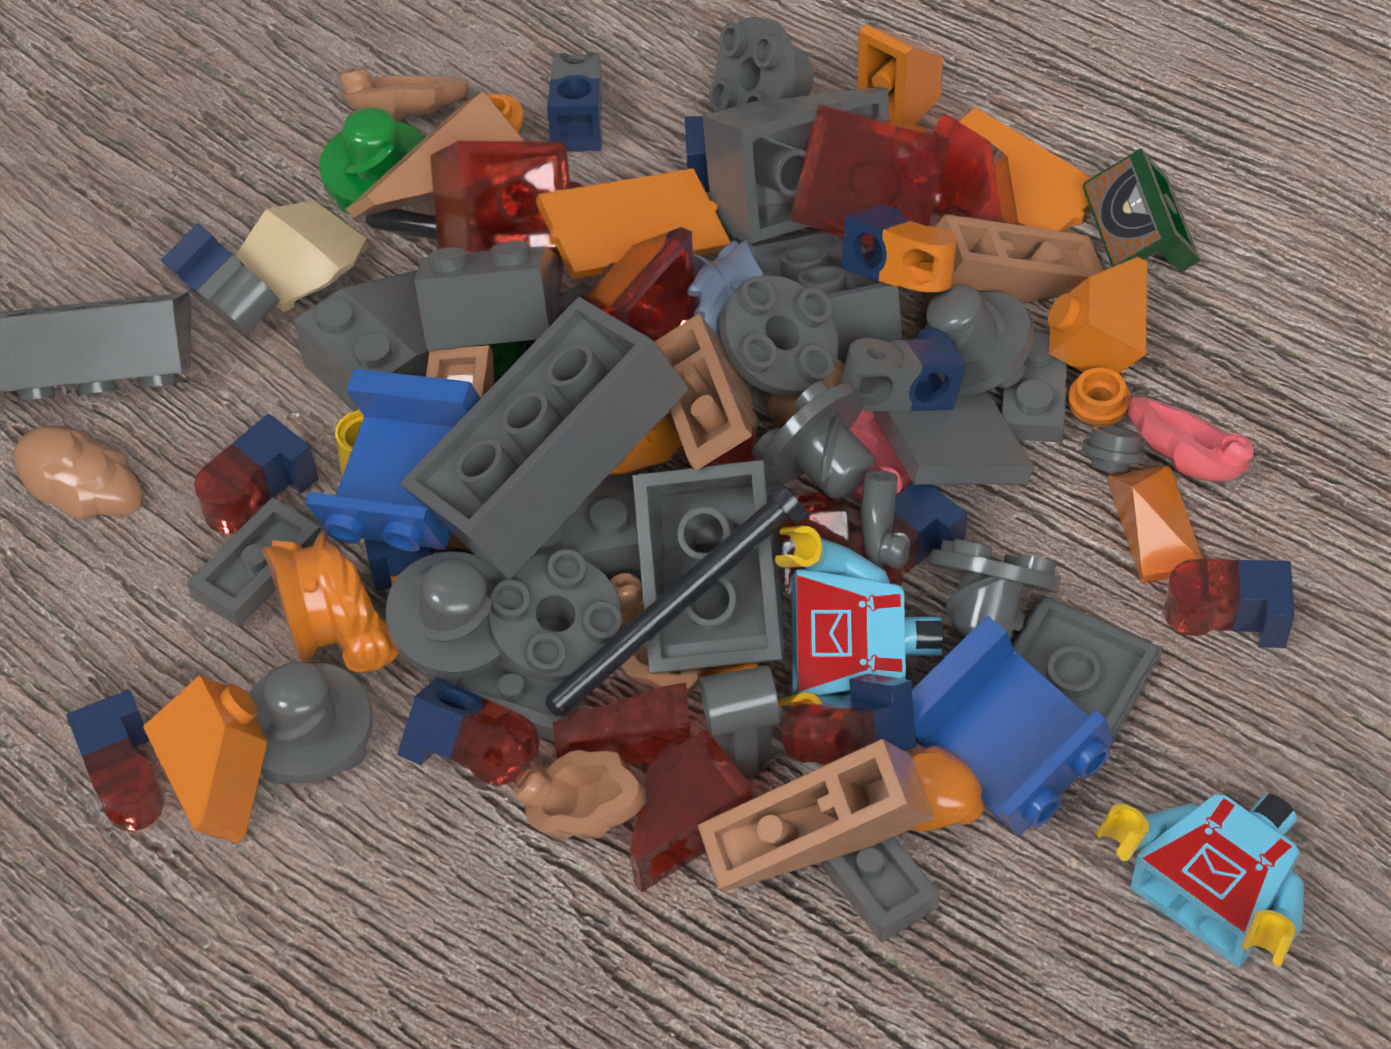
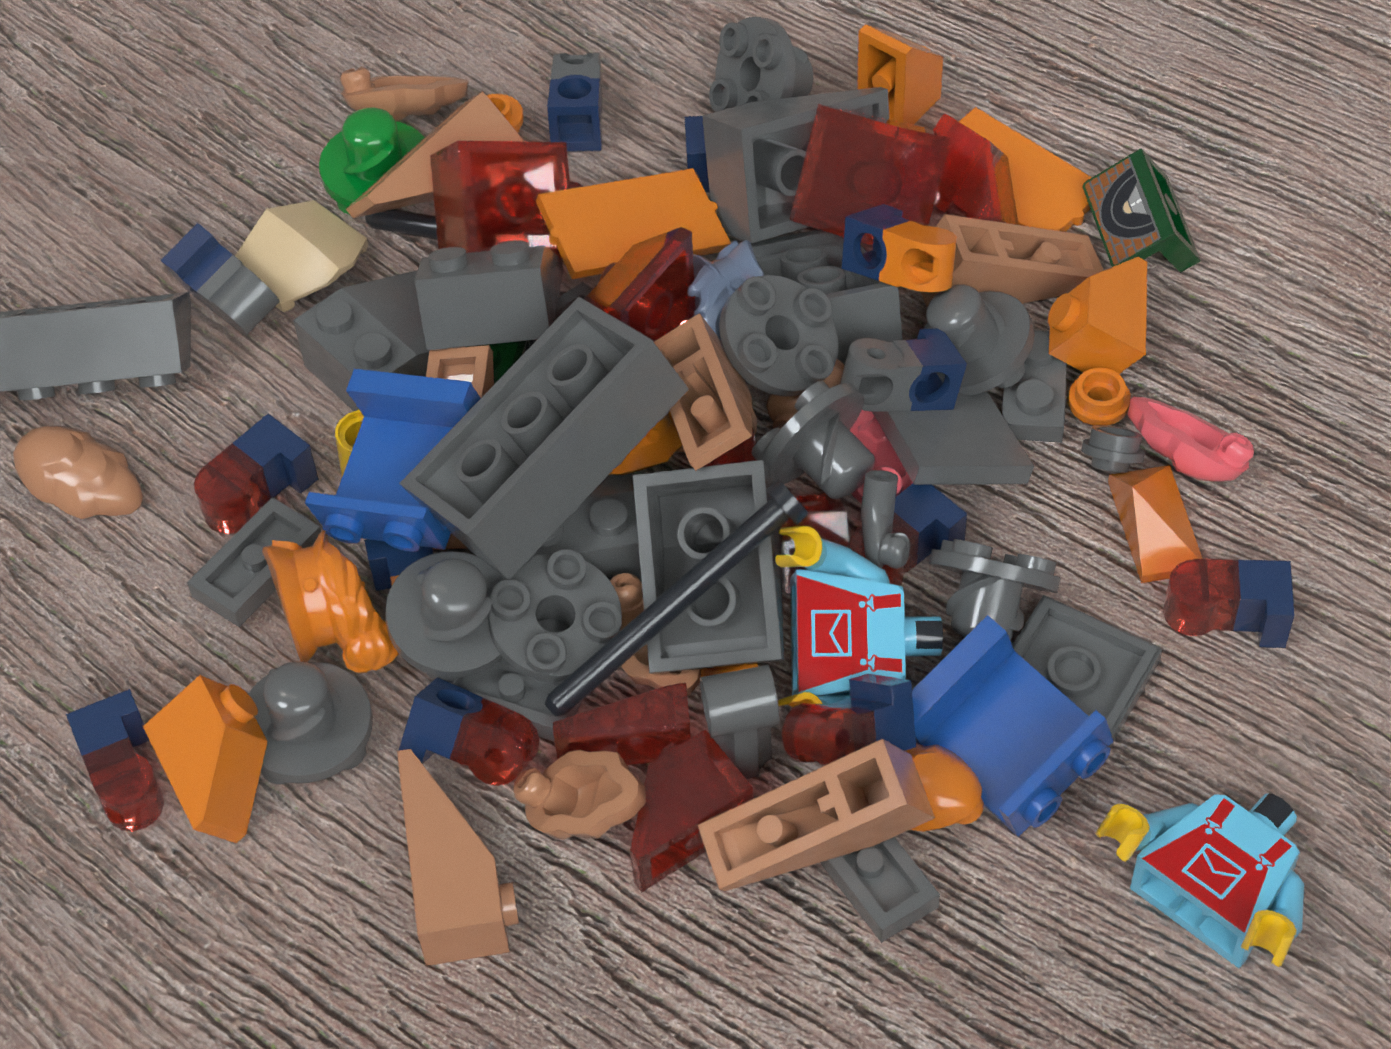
none -> nougat slope [397,749,519,966]

